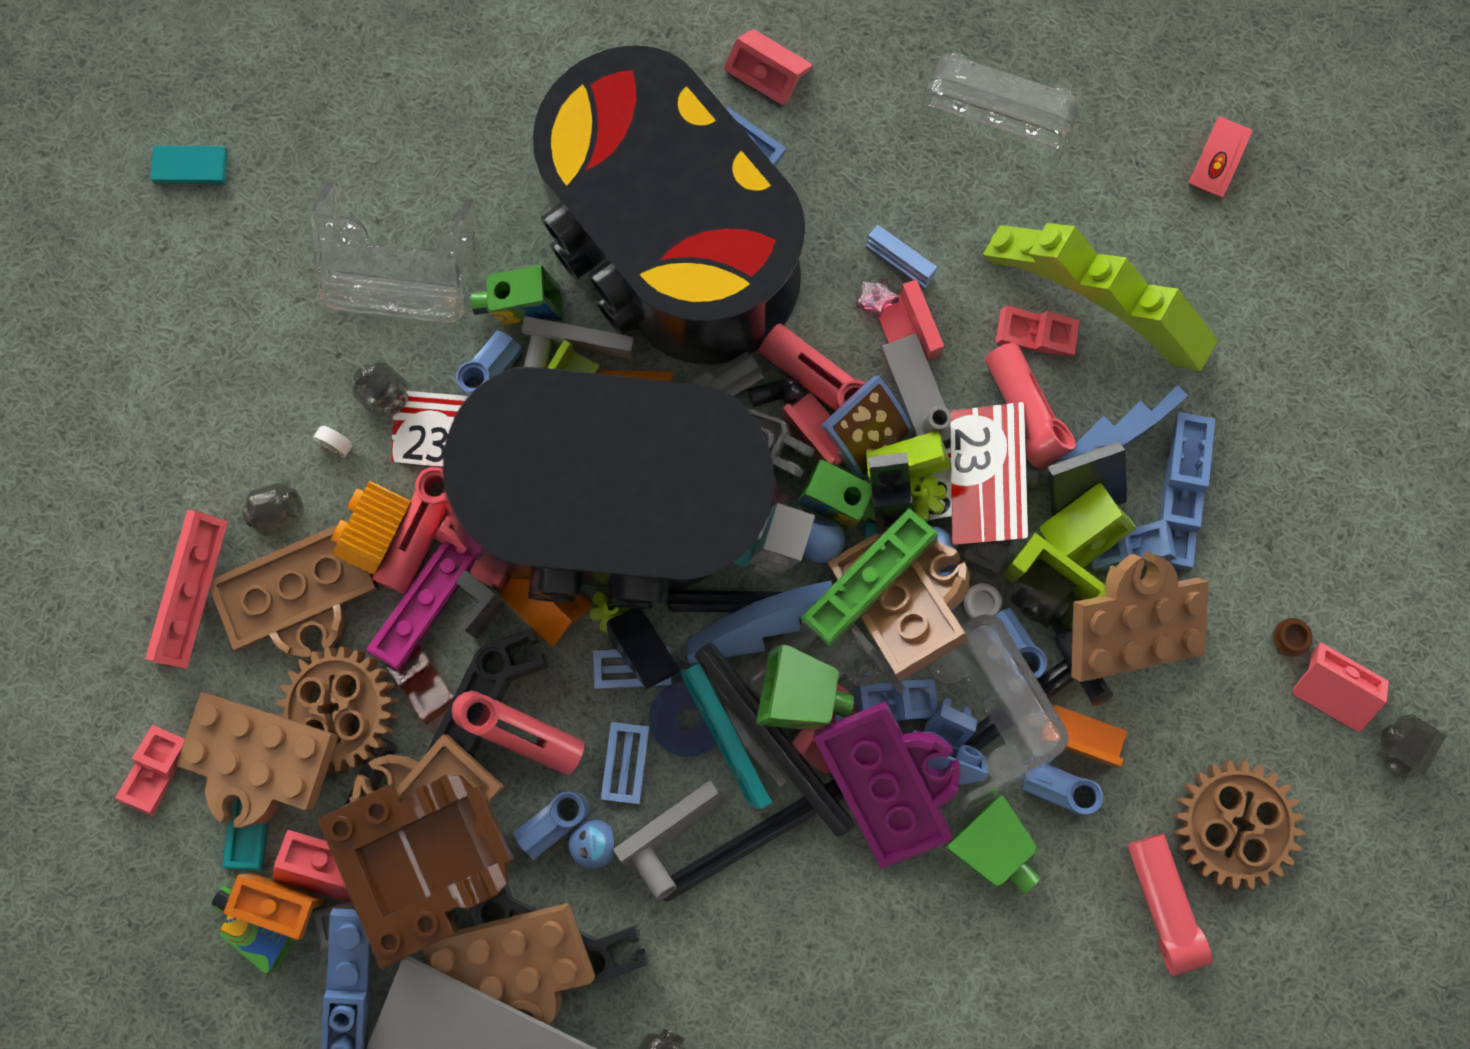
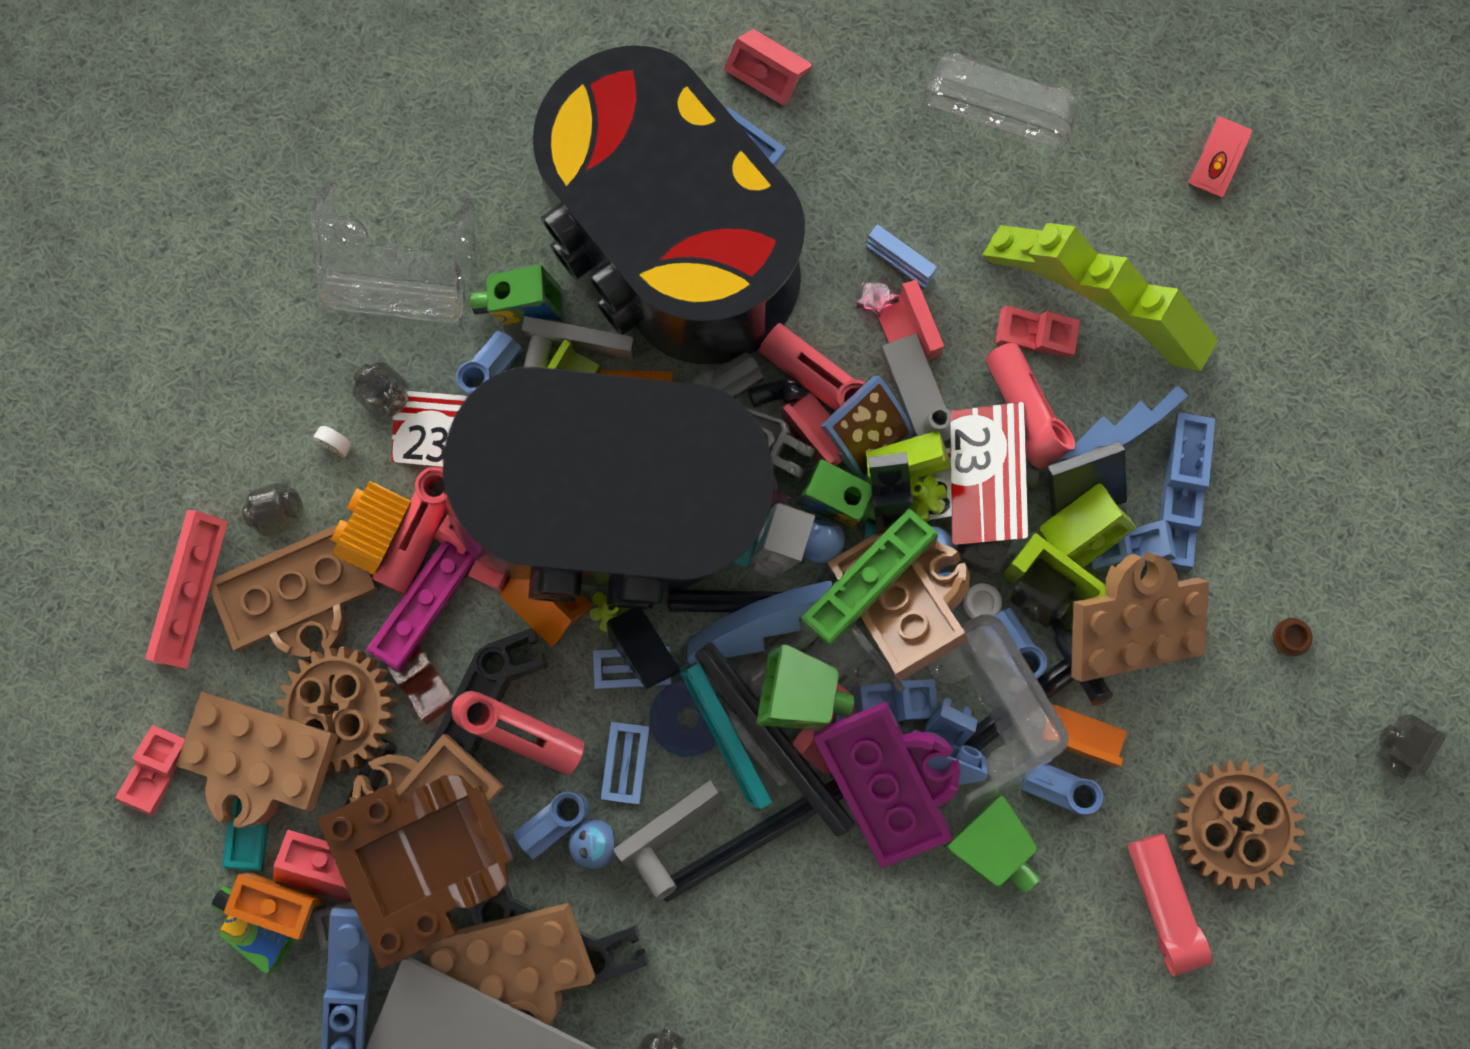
teal tile [150,145,228,184] -> none
dark grey panel [455,570,506,639] -> none
coral panel [1292,642,1389,732] -> none

